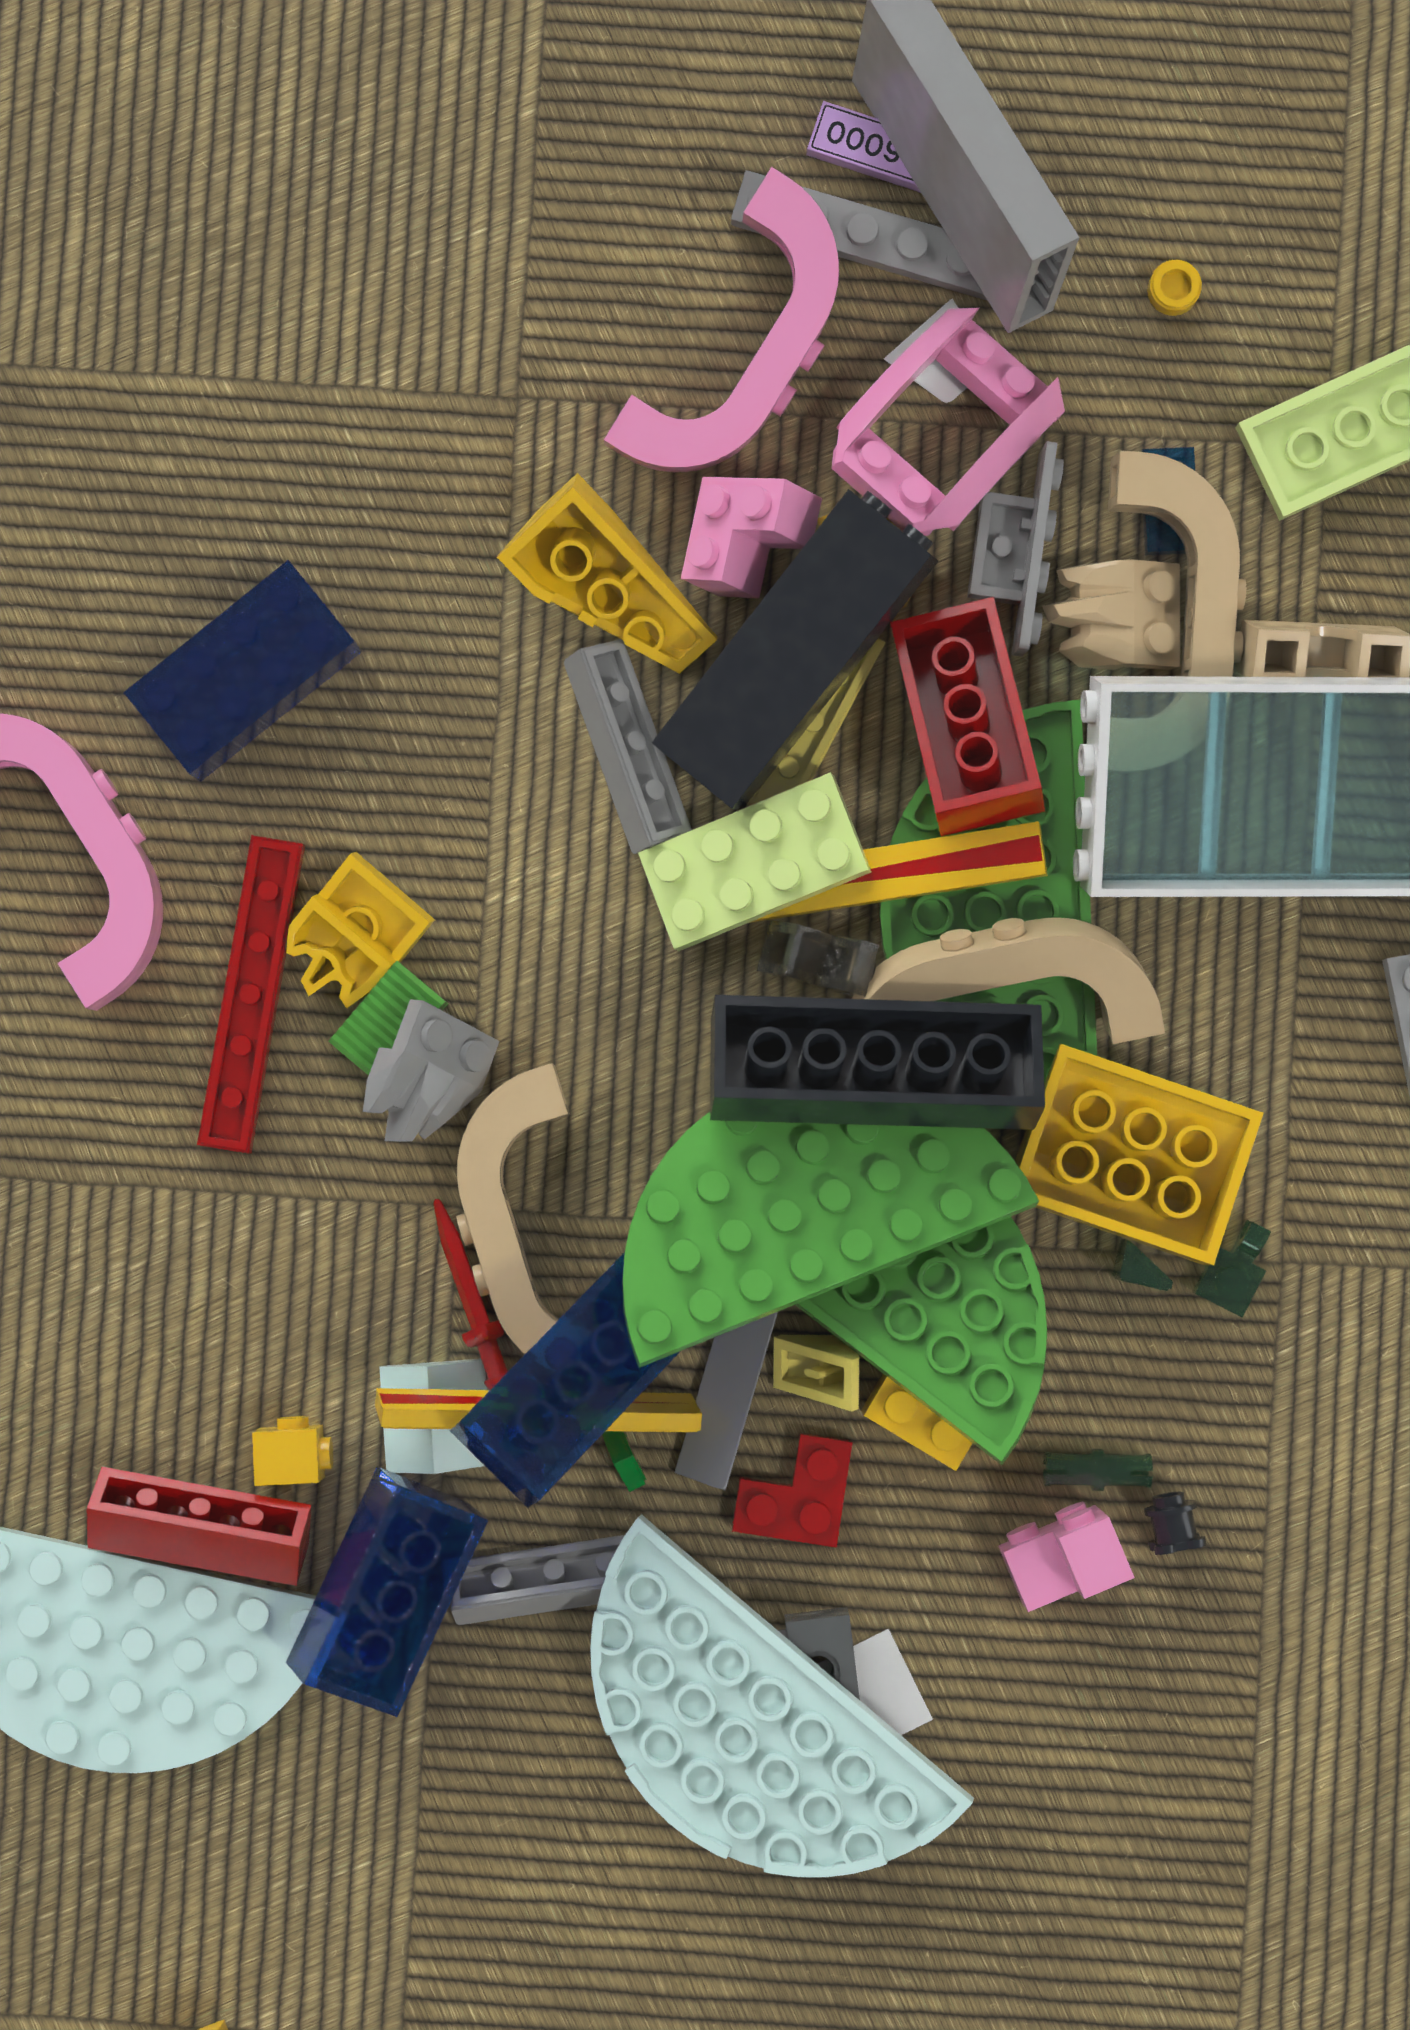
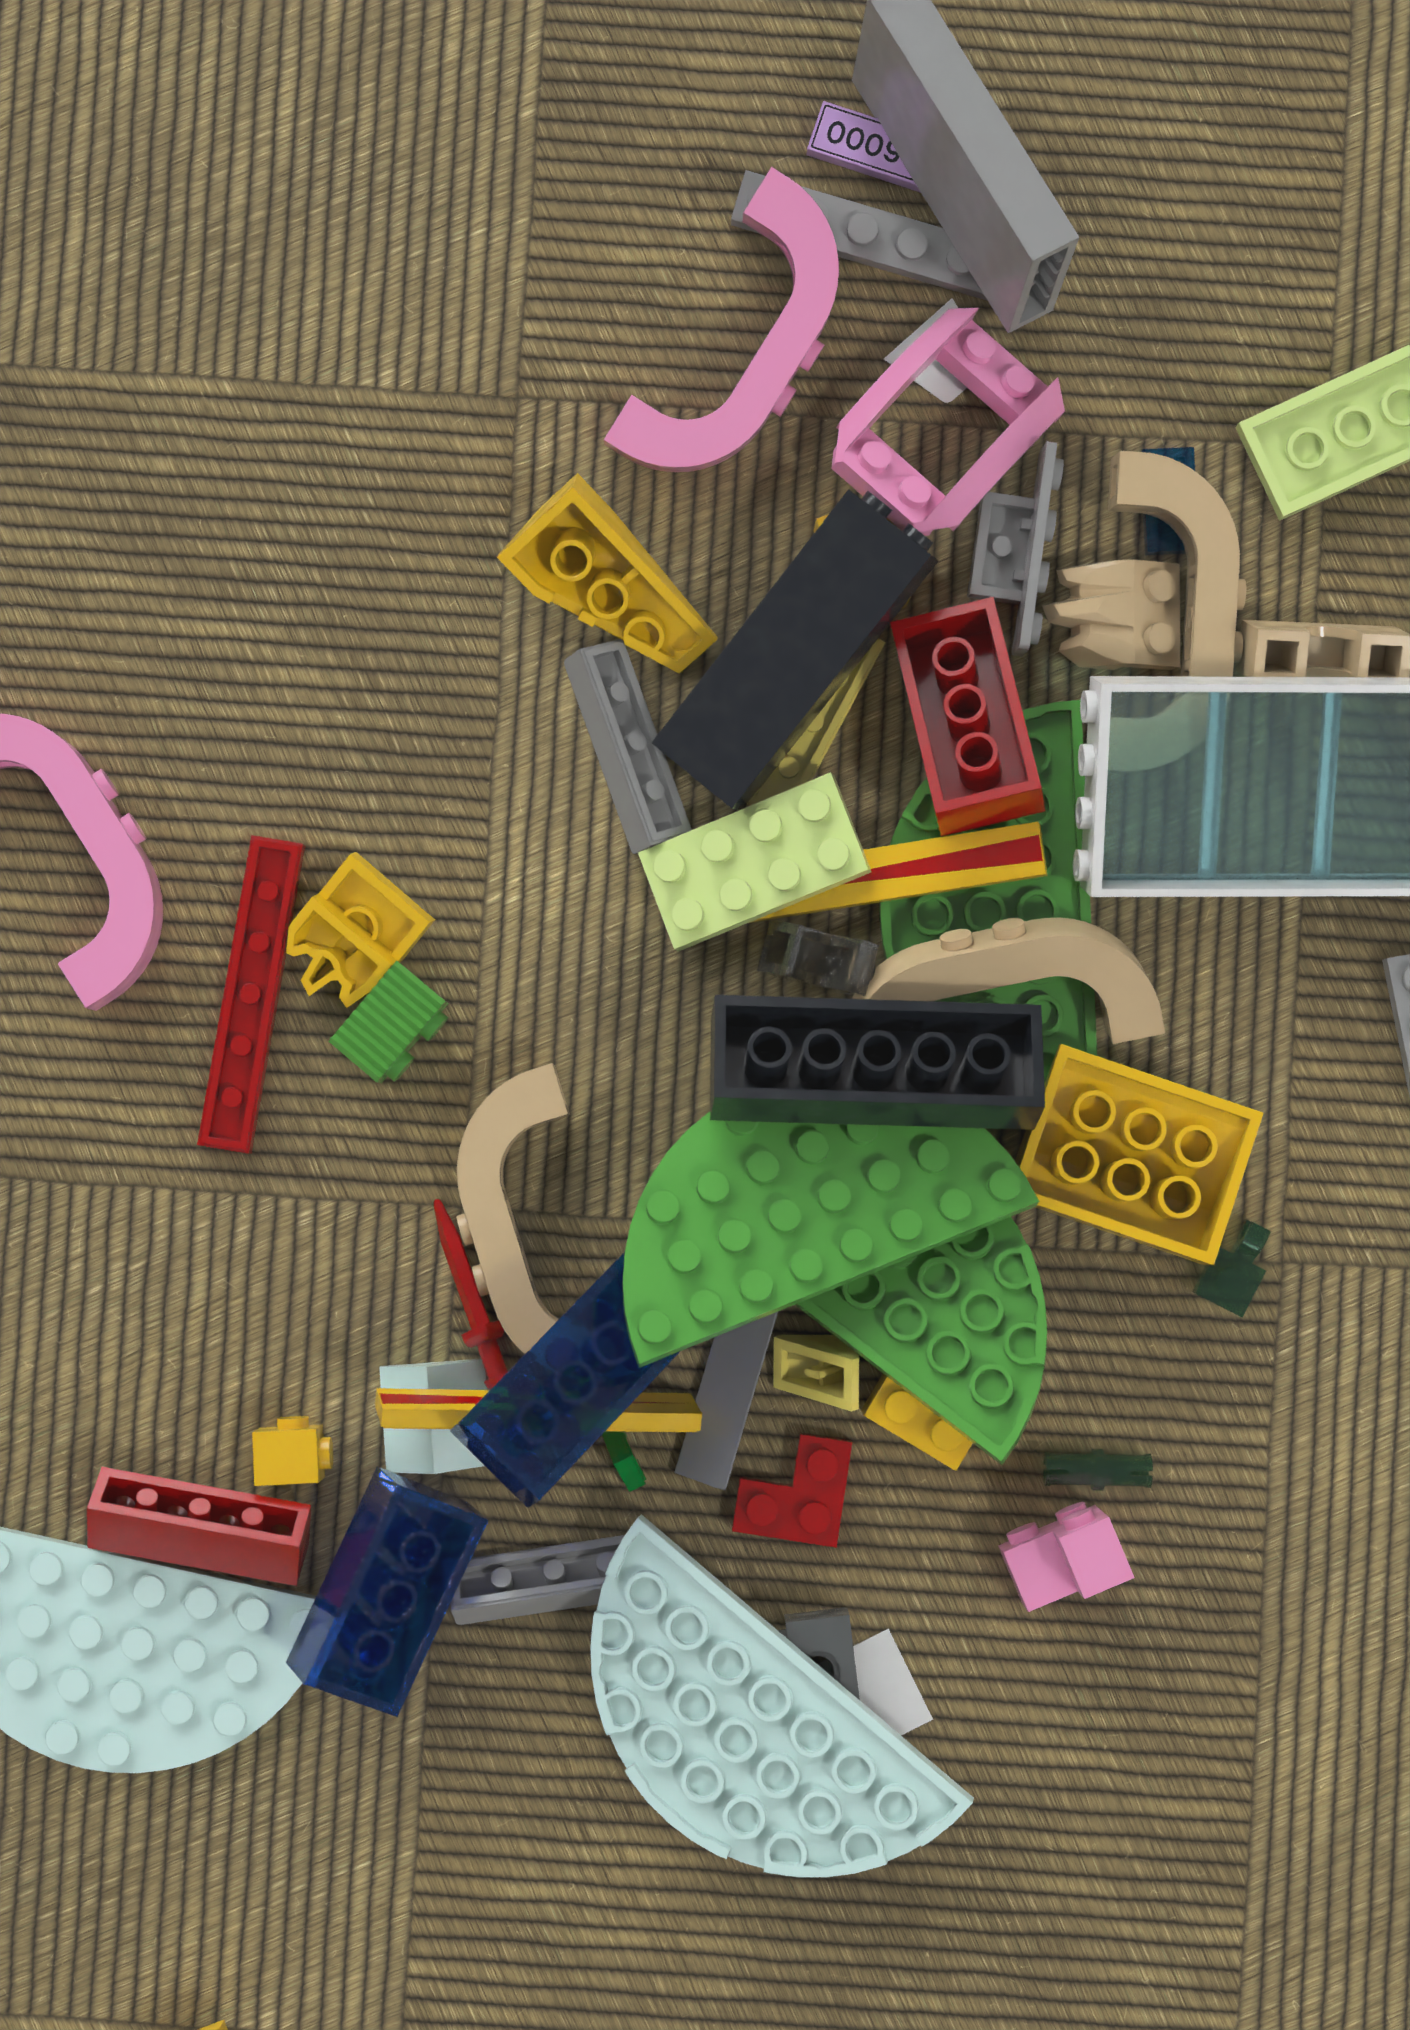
clear blue brick [123,560,362,782] -> none
light grey plate [363,999,499,1142] -> none
bright pink brick [681,477,822,598] -> none
clear green slope [1112,1238,1173,1291] -> none
black brick [1144,1491,1207,1555] -> none
yellow tile [1147,260,1202,316] -> none

